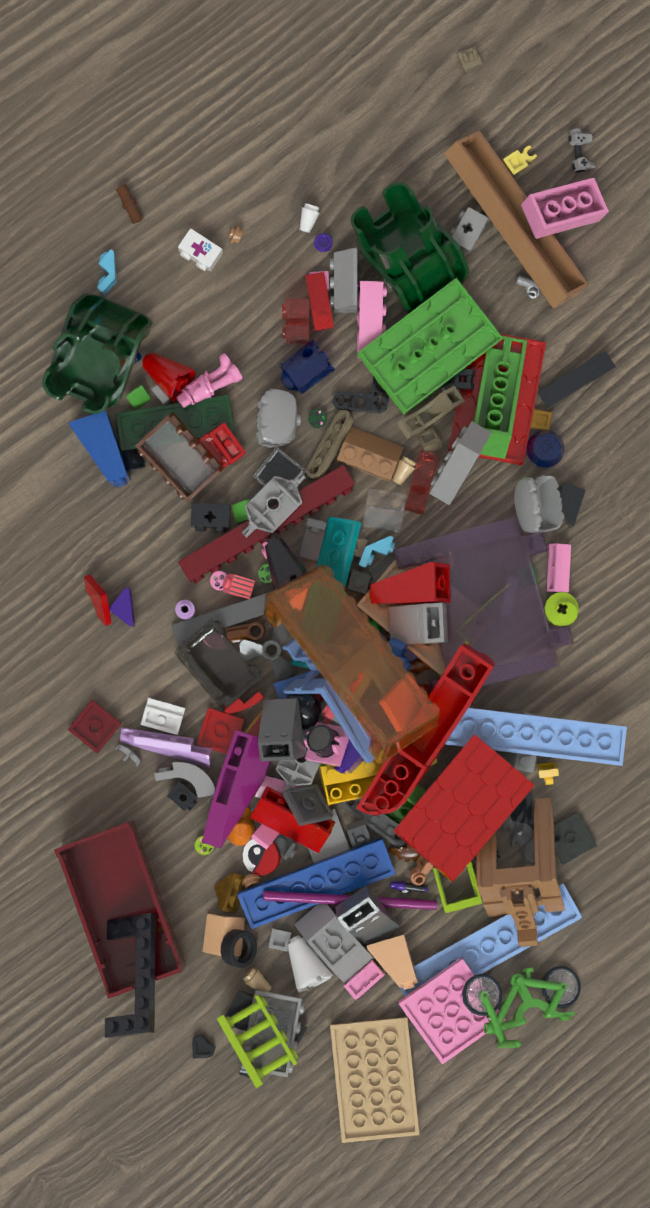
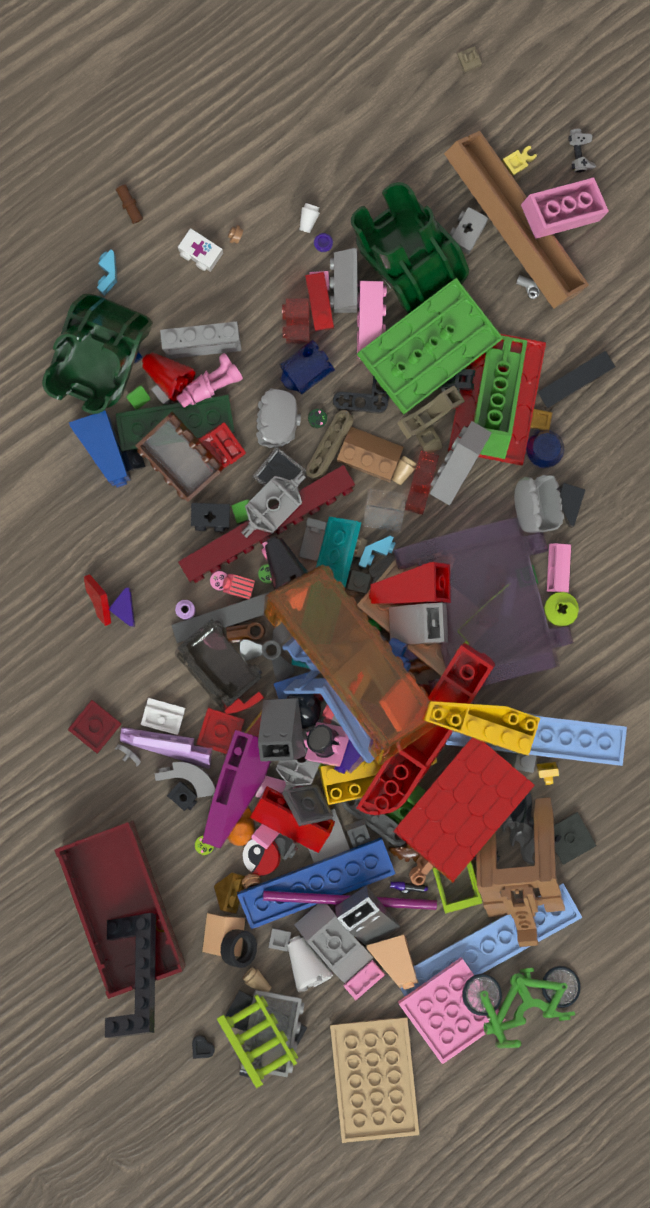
none -> light grey window [160,321,241,359]
none -> yellow wedge [424,701,540,756]

